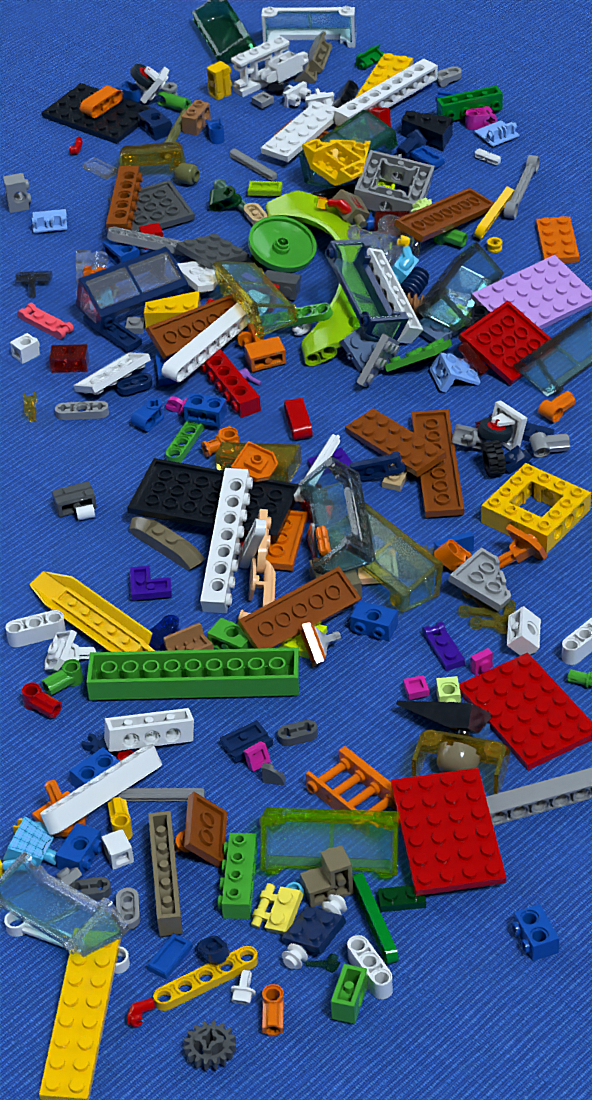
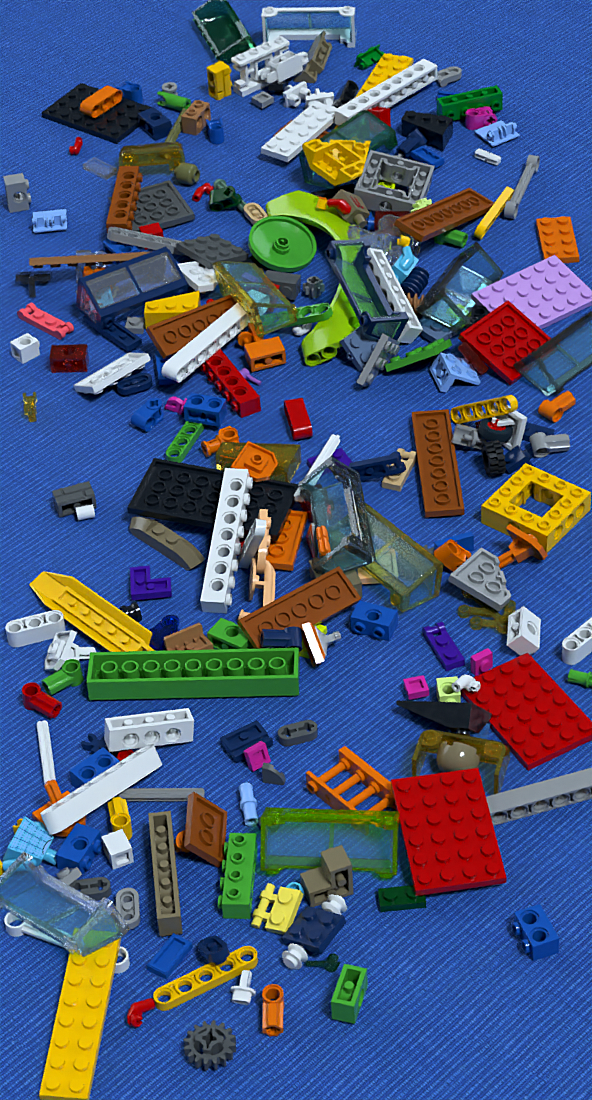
light grey beam [55,401,109,420] -> none
plate [130,63,169,104] -> none
light grey axle [230,148,278,181] -> none
lime plate [247,181,283,197] -> none
dark orange plate [345,408,447,477] -> none
white beam [347,935,393,999] -> none
green beam [353,872,399,965] -> none
yellow bush [487,237,502,253] -> none
none -> medium nougat plate [29,251,152,268]
none -> white axle [37,720,56,783]
none -> black wheel [120,601,142,622]
none -> red arm [192,183,214,202]
none -> light blue pin [238,783,259,826]
none -> dark blue piece [260,627,302,652]
none -> light grey gear [303,276,325,298]
none -> yellow beam [450,395,518,424]
none -> white arm [452,674,481,692]

